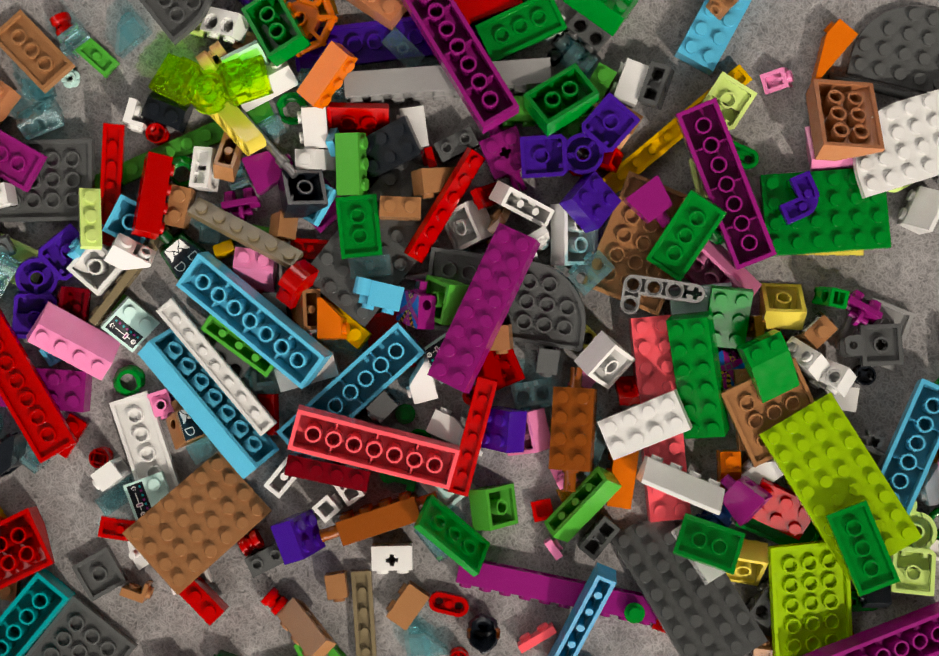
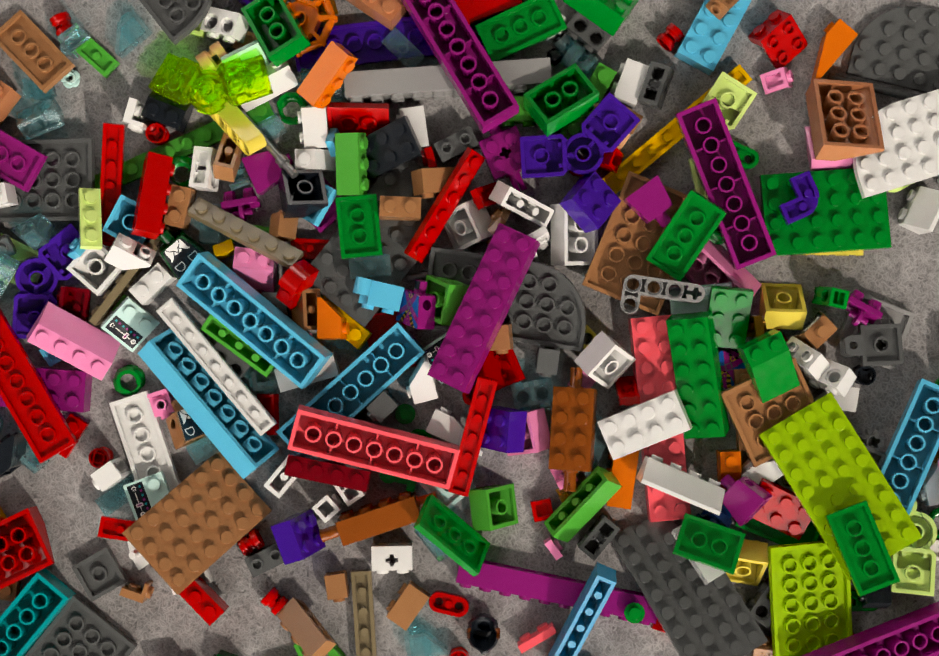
clear light blue brick [567,249,615,296] -> none
none -> clear light blue slope [11,213,55,250]
none -> white brick [128,262,177,306]
none -> red wheel [656,23,685,52]
none -> red bracket [748,9,808,69]

